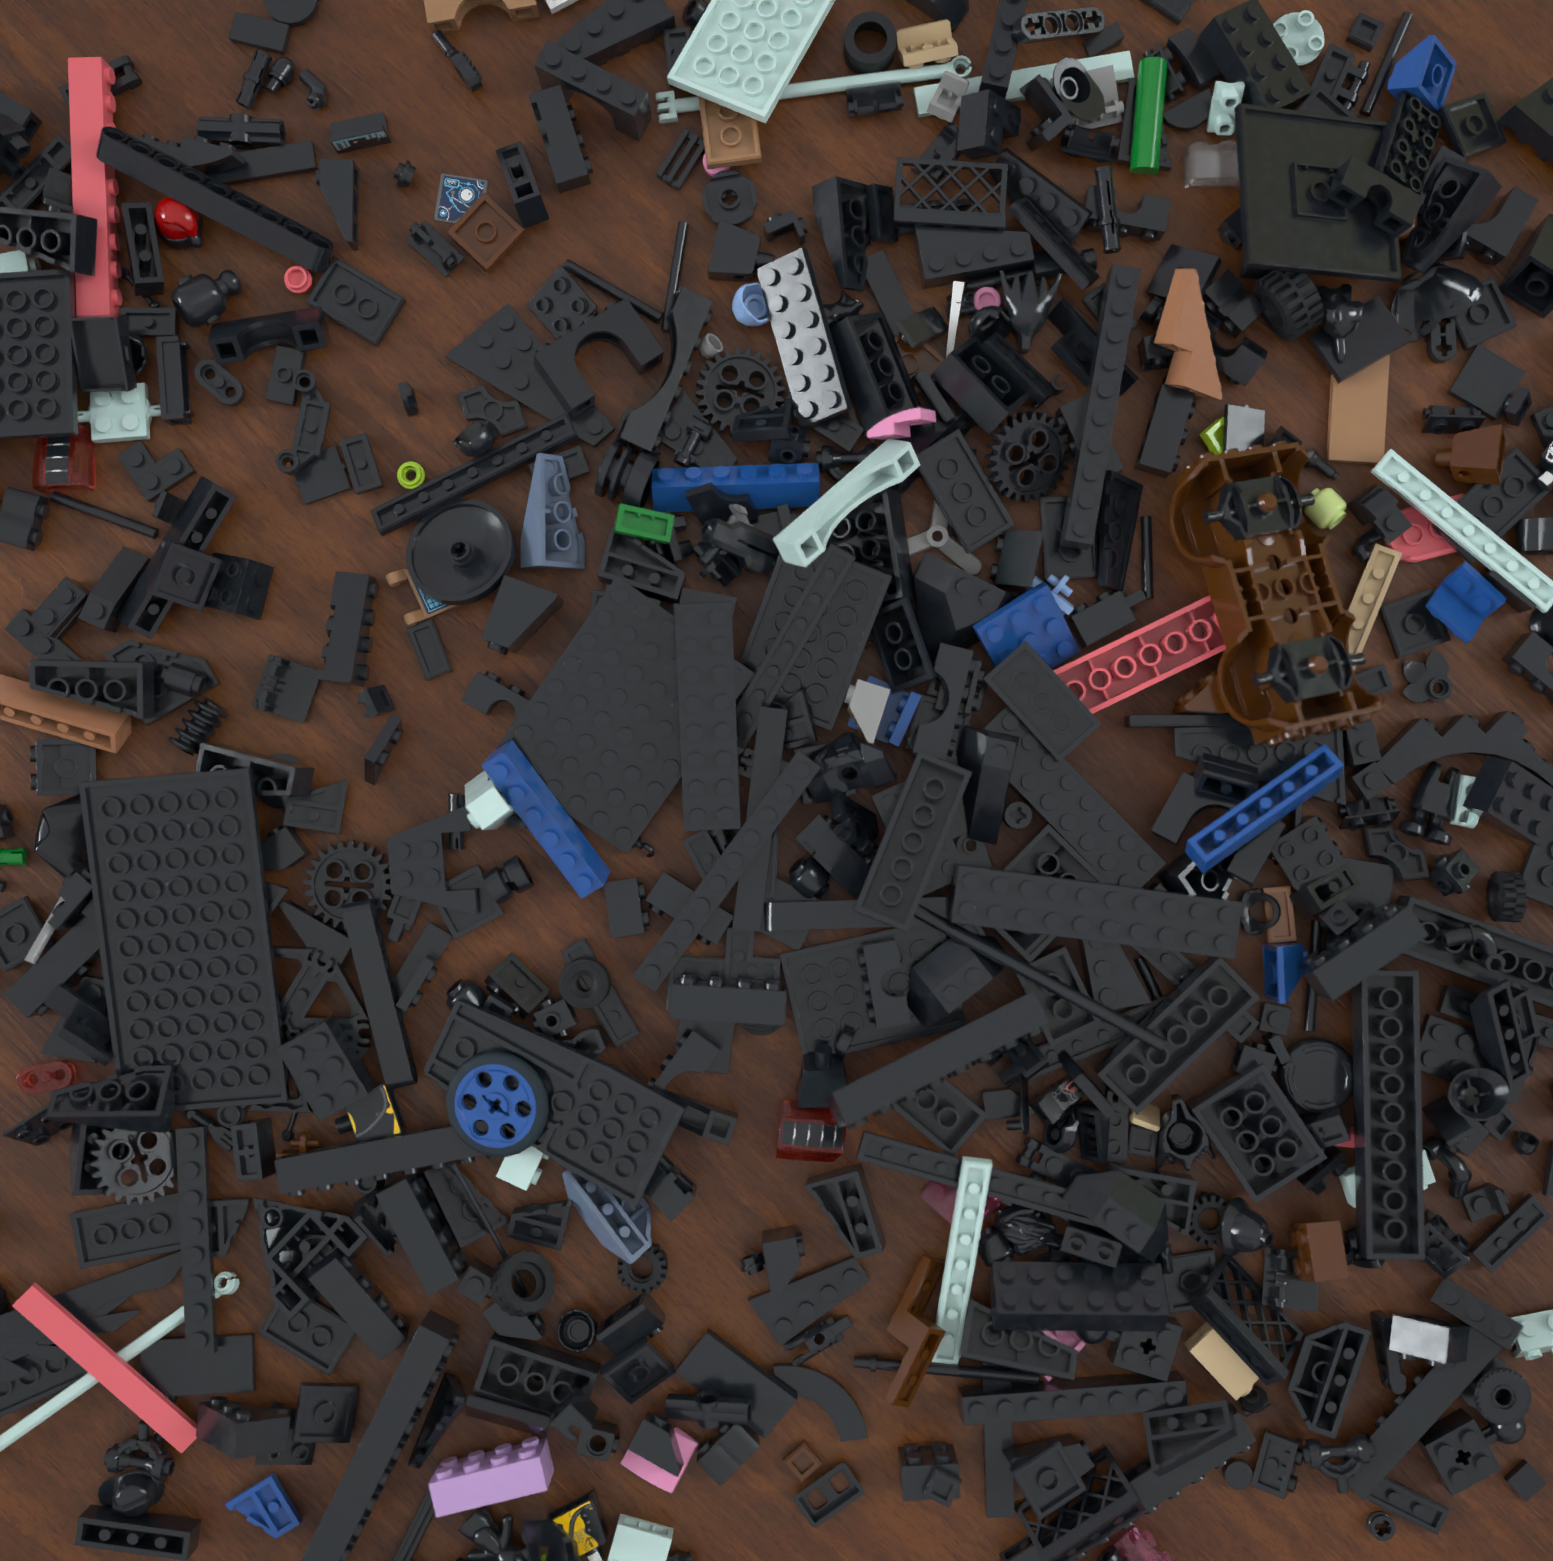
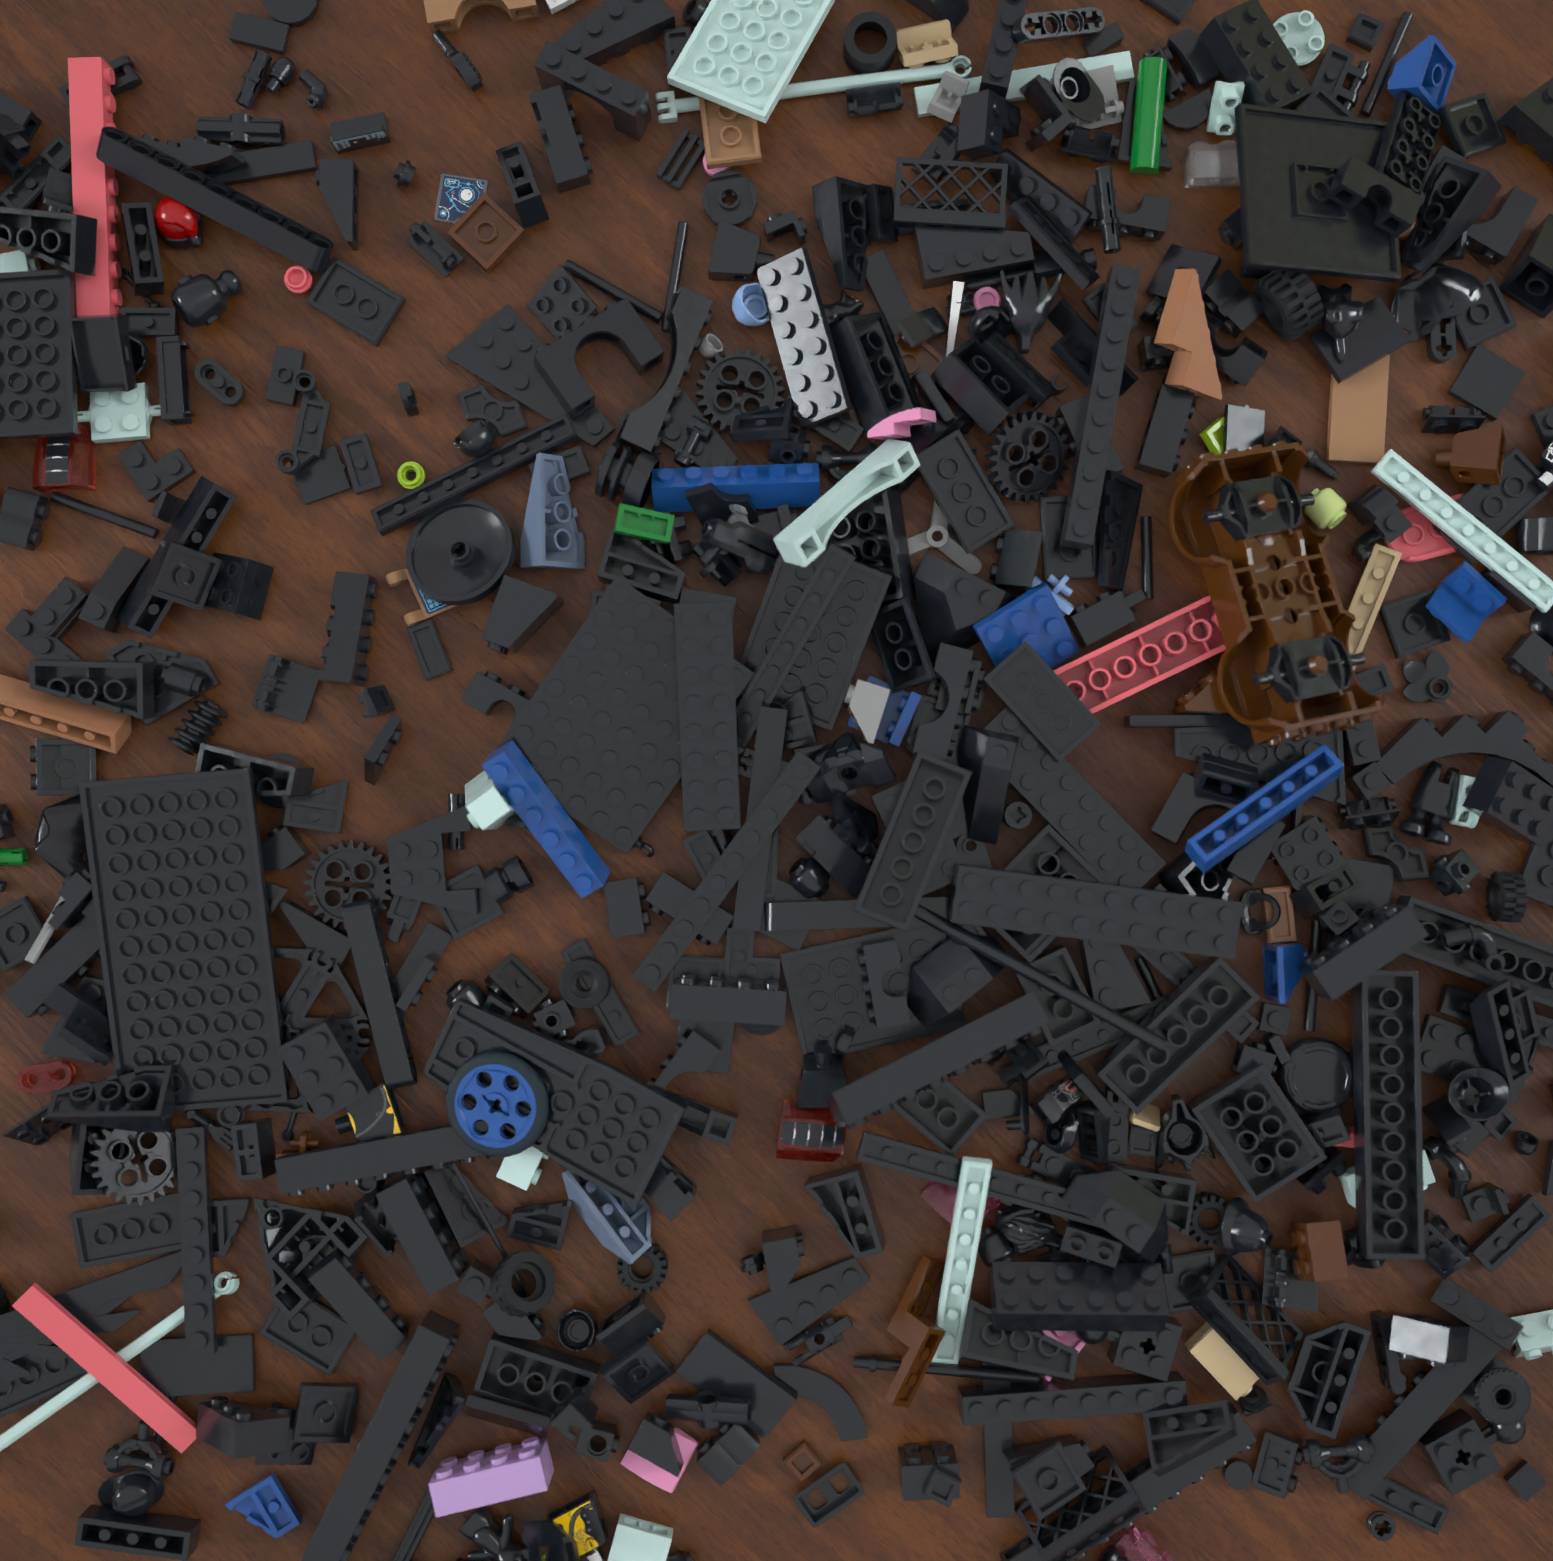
black arch [208,306,329,365] -> none
black plate [1504,387,1532,426] -> none

